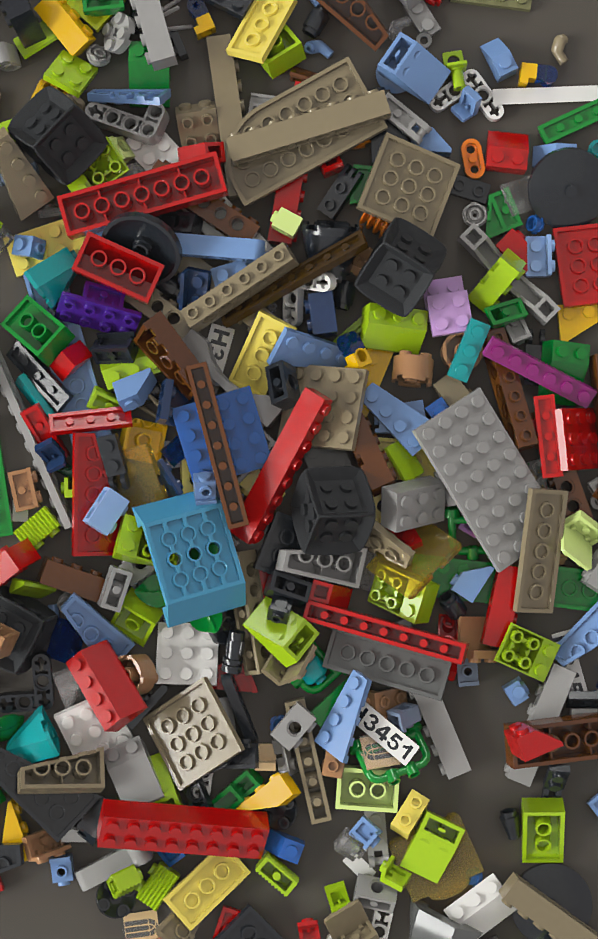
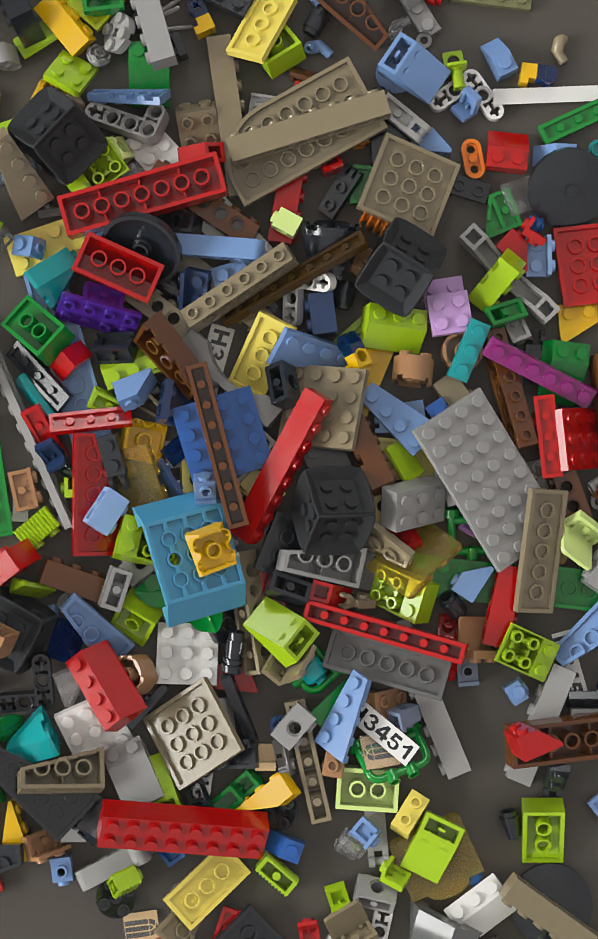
lime brick [136,860,181,911] -> none
black bracket [267,595,293,625] -> none
white sticker [343,850,376,876] -> none
light grey plate [462,202,487,227] -> none
none -> yellow slope [184,522,237,577]
none -> dark tan plate [338,592,376,609]
none -> red bracket [521,215,547,247]

